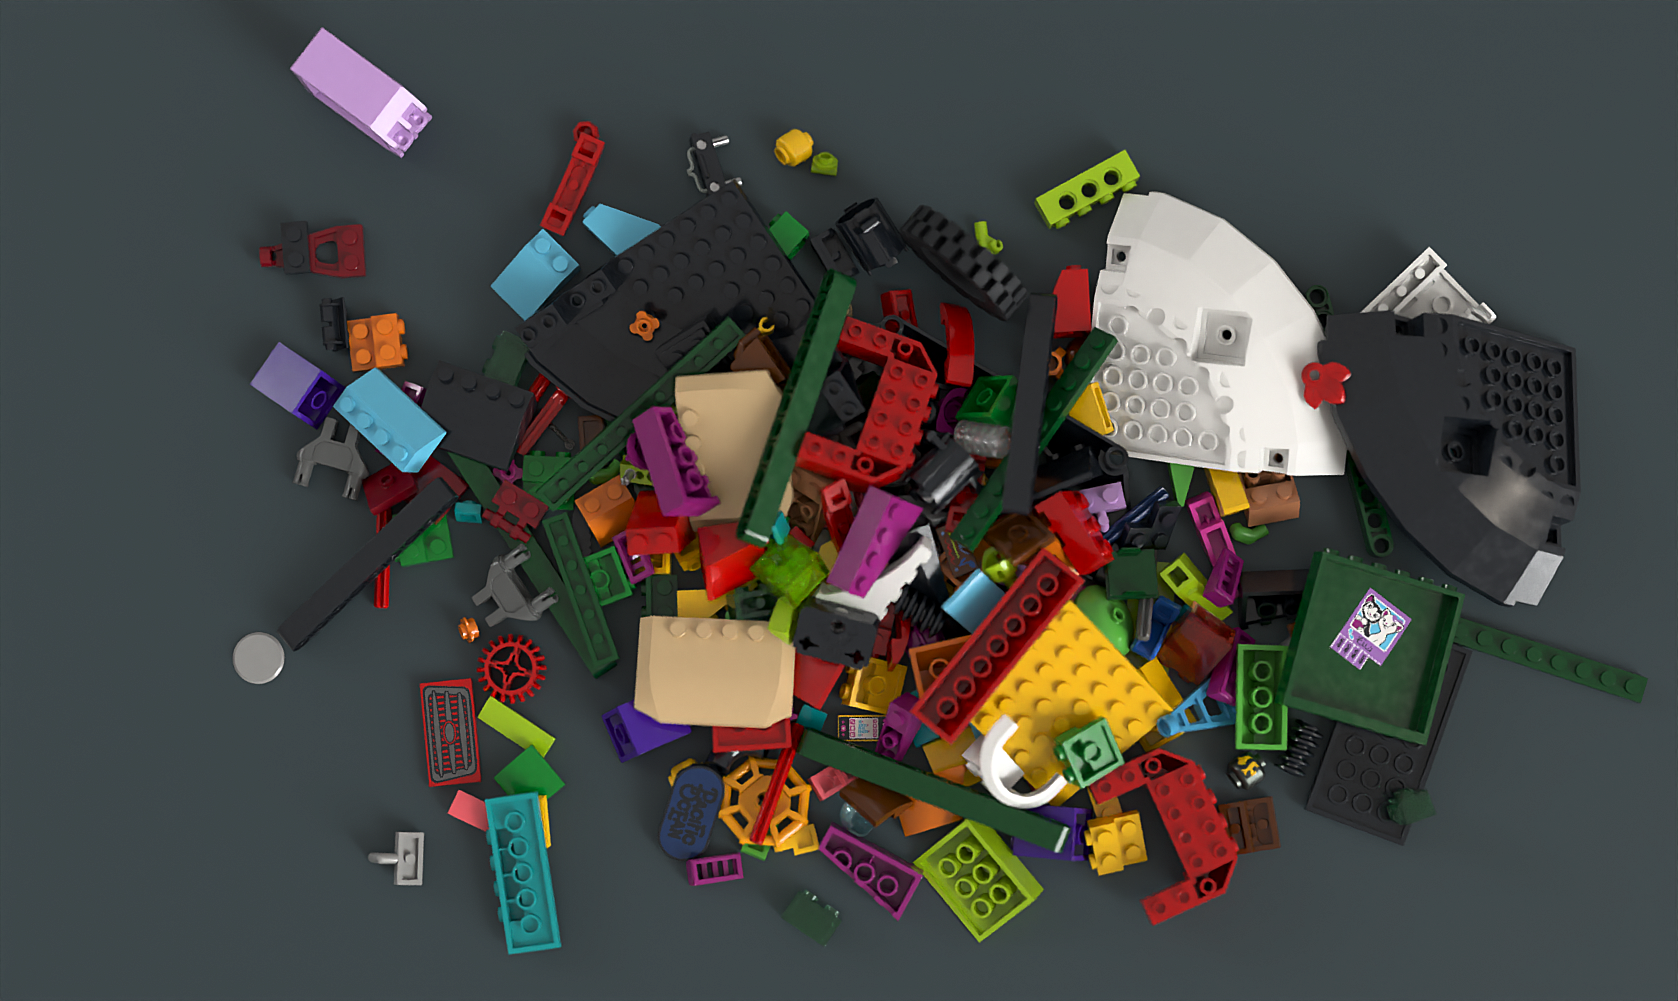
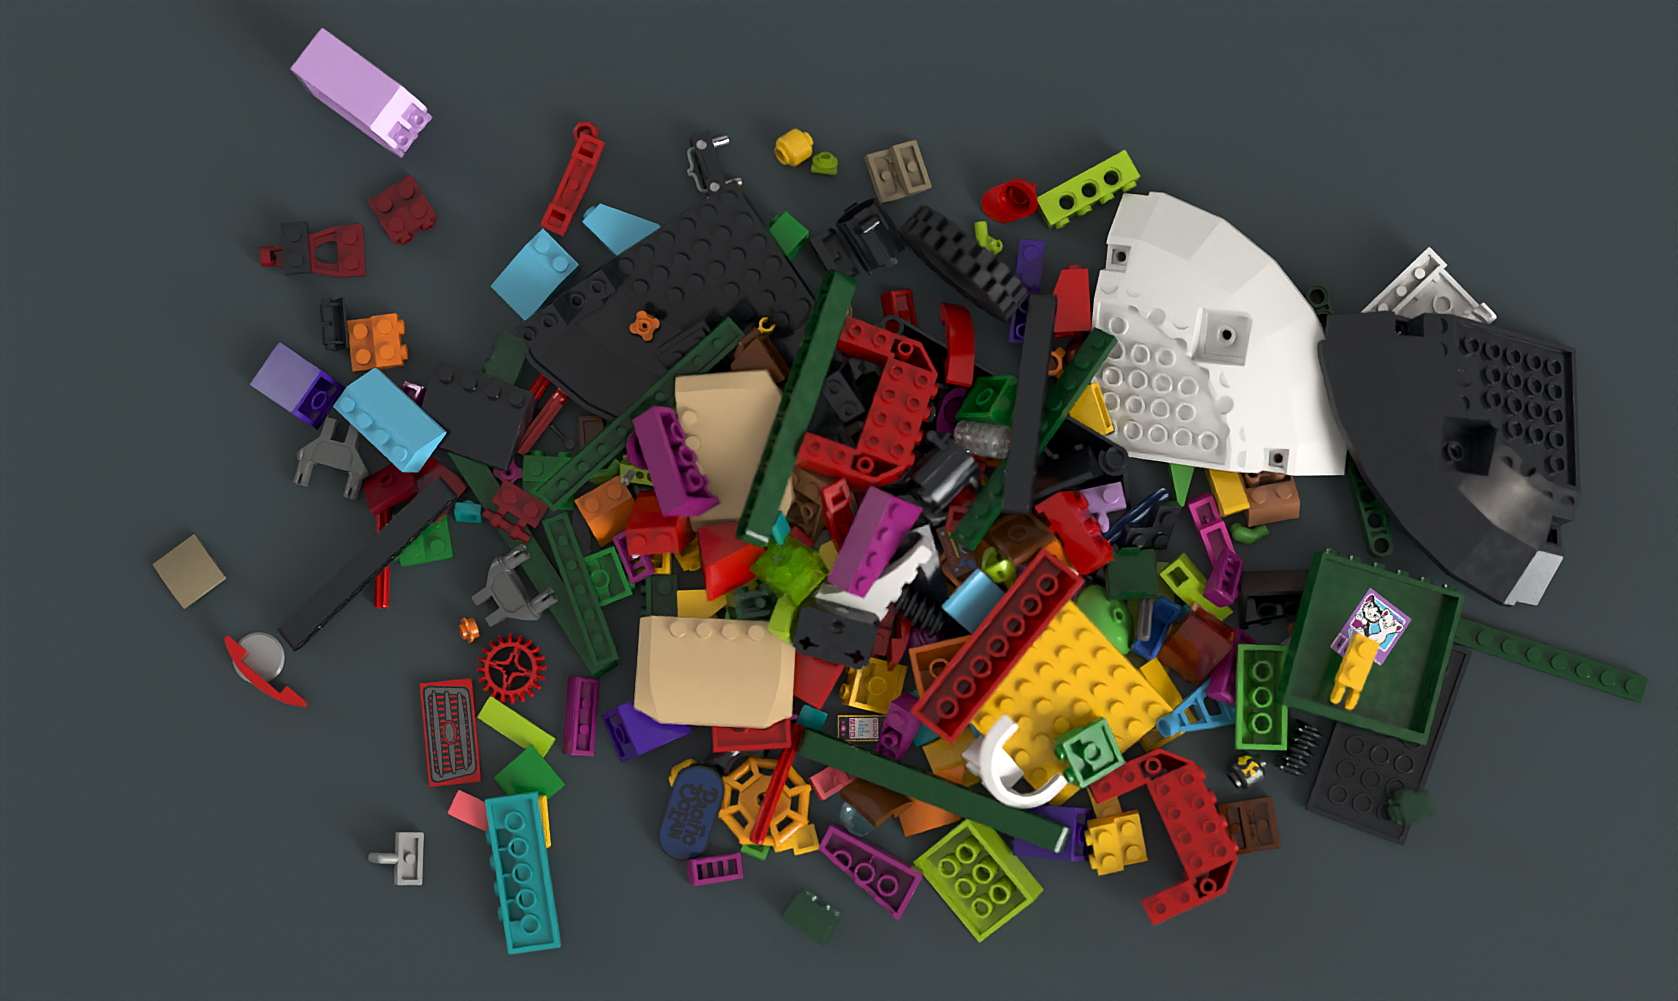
red plate [1301,362,1351,409] -> none
none -> dark tan slope [152,534,226,609]
none -> red slope [224,635,308,708]
none -> dark red plate [367,175,439,245]
none -> magenta slope [562,677,600,756]
none -> dark tan slope [864,140,932,205]
none -> red piece [982,178,1038,223]
none -> dark purple slope [1009,238,1045,343]
none -> yellow hinge [1330,633,1380,710]

